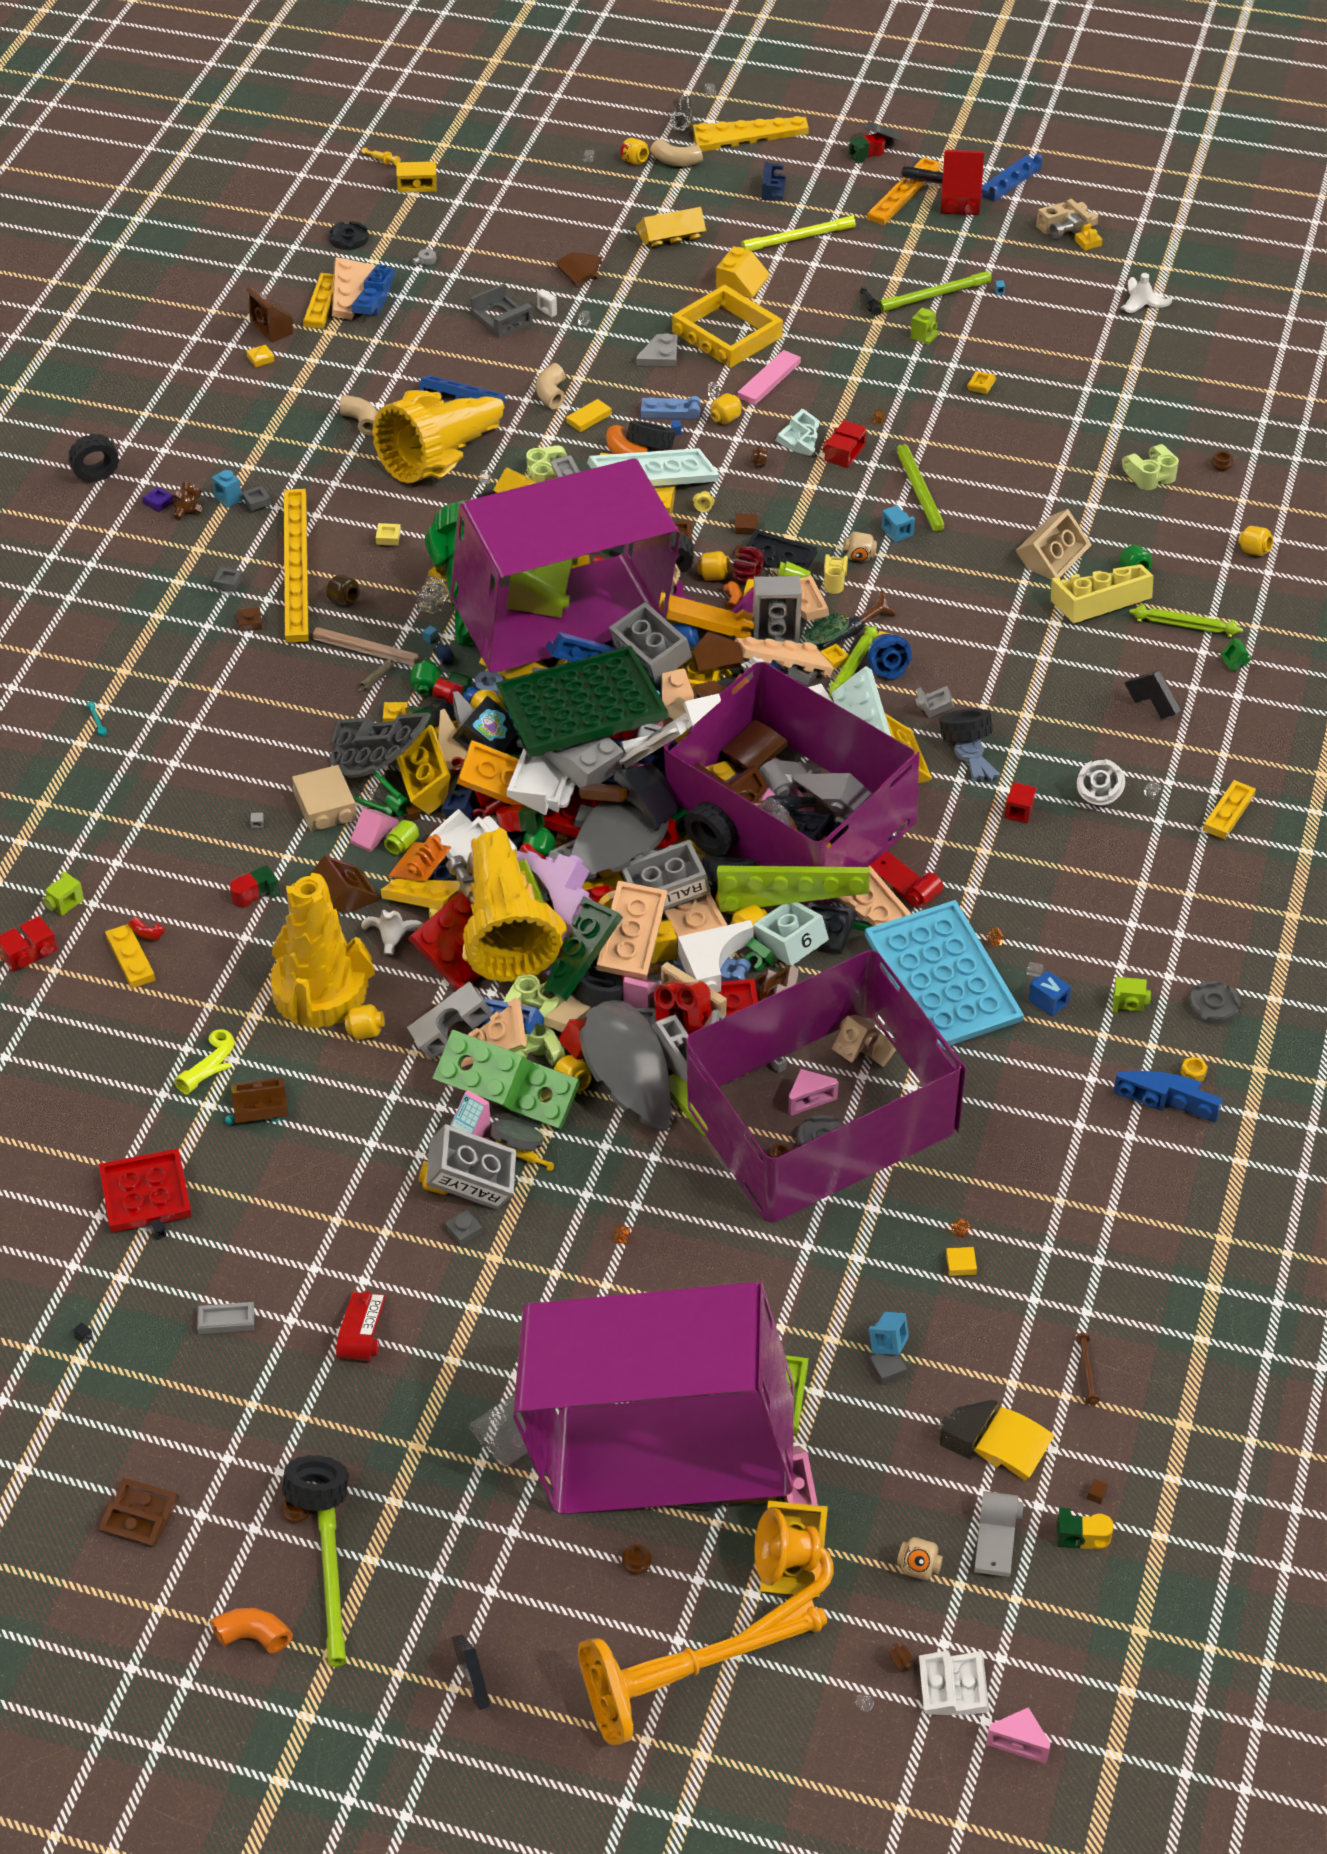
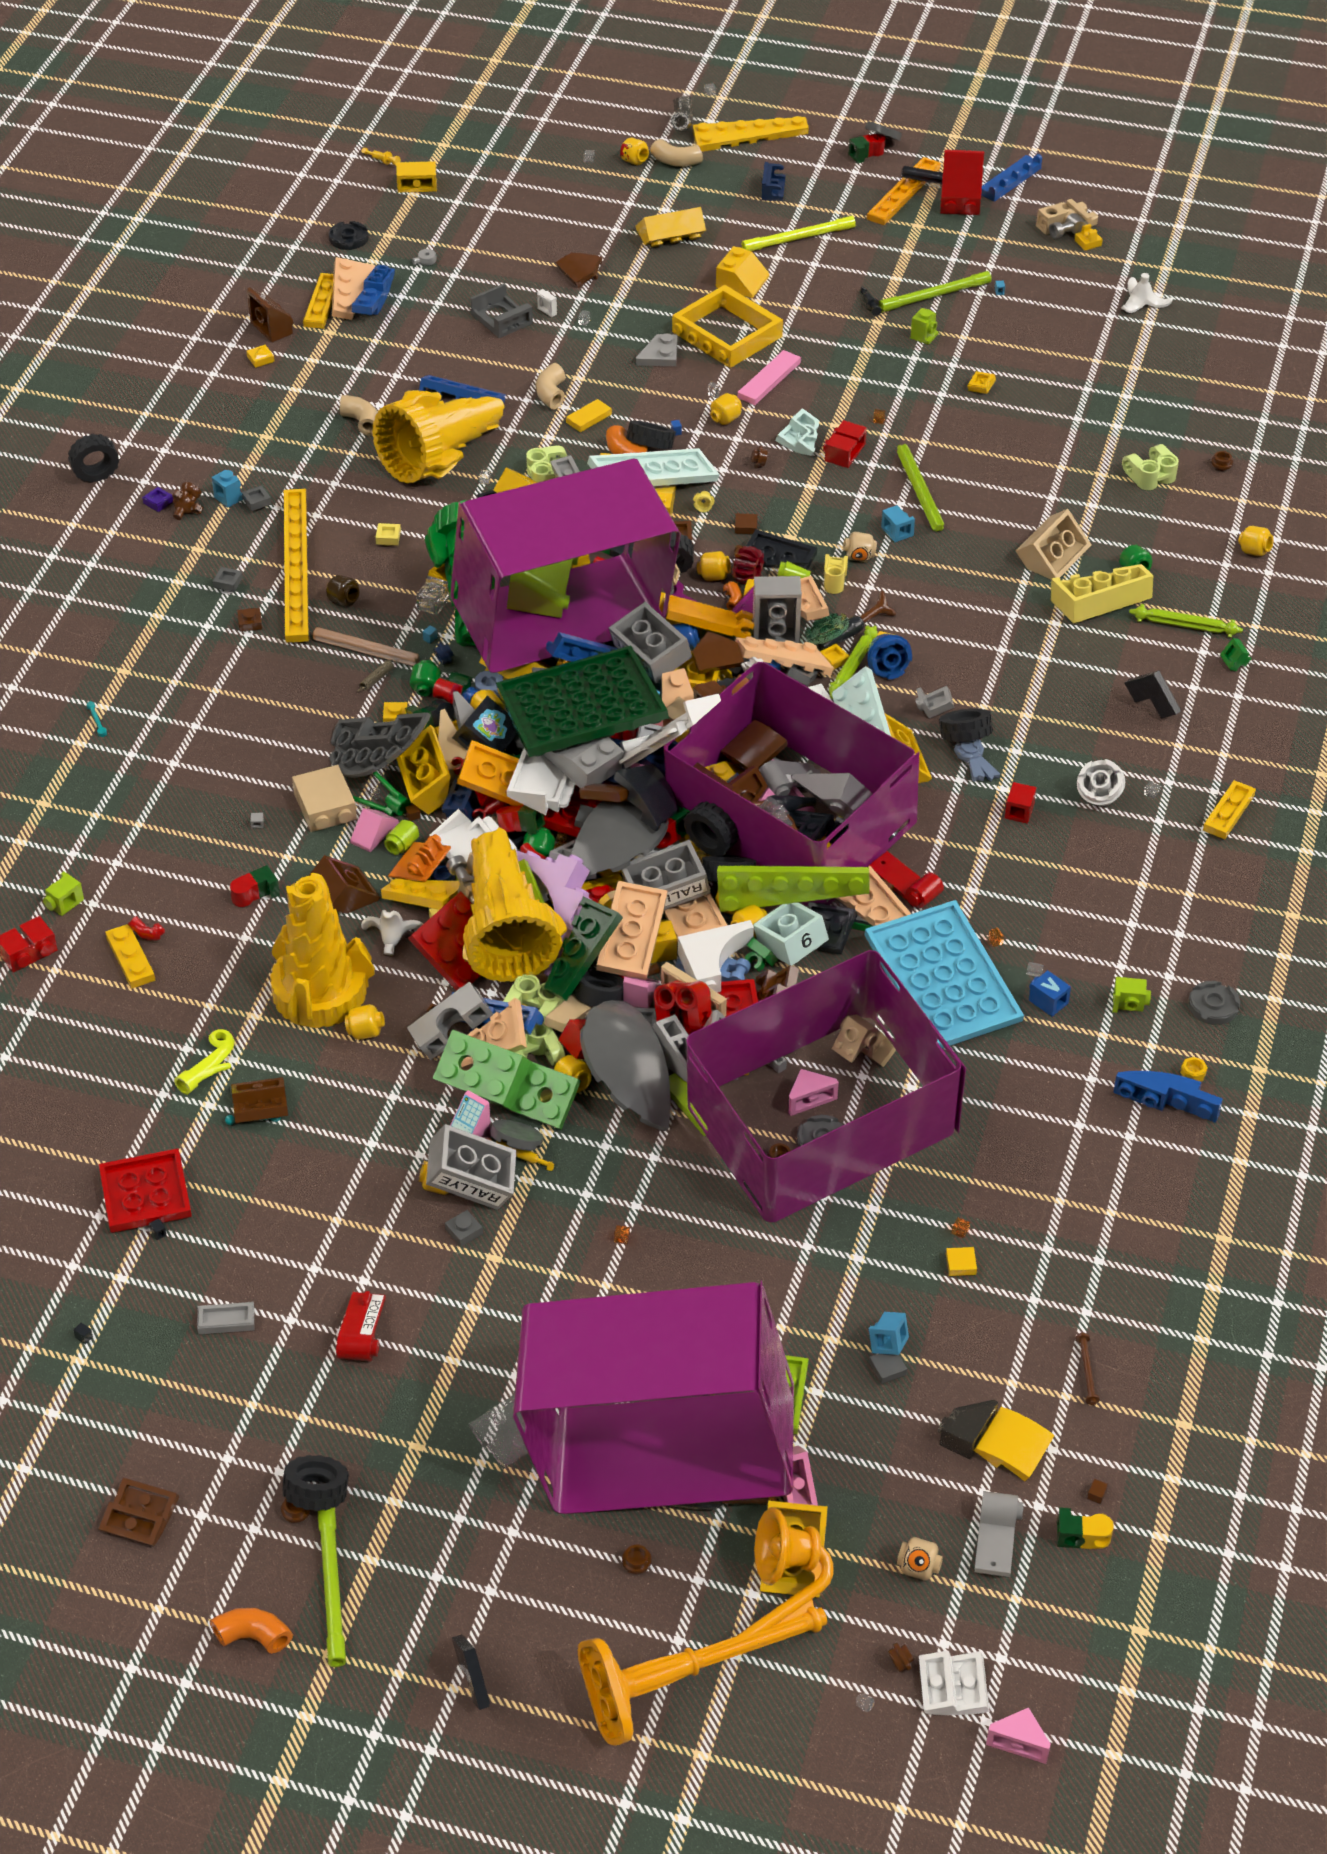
medium blue plate [641,396,701,419] -> none

